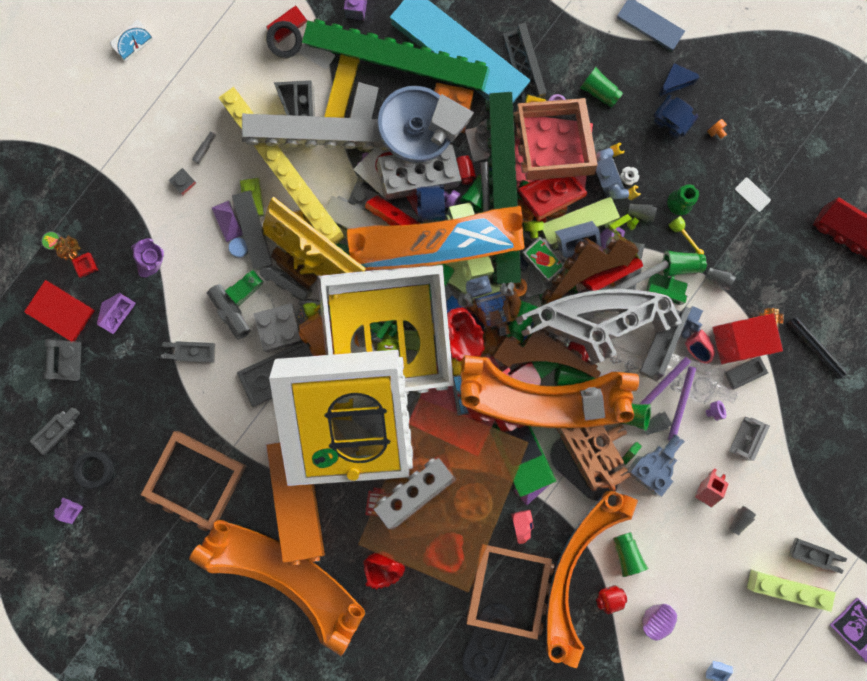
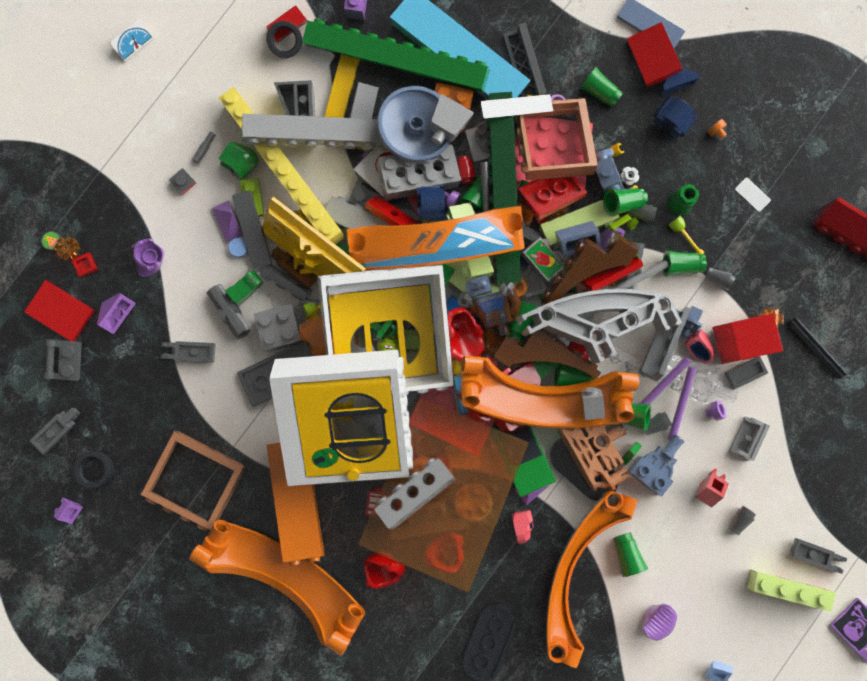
nougat window [466,544,554,639] -> none
lime tile [524,221,544,238] -> none
red head [596,585,627,614] -> none
green panel [646,273,688,305] -> none
none -> green piece [219,141,259,180]
none -> white sticker [481,94,553,118]
none -> green plant [603,188,648,216]
none -> red tile [627,22,683,87]

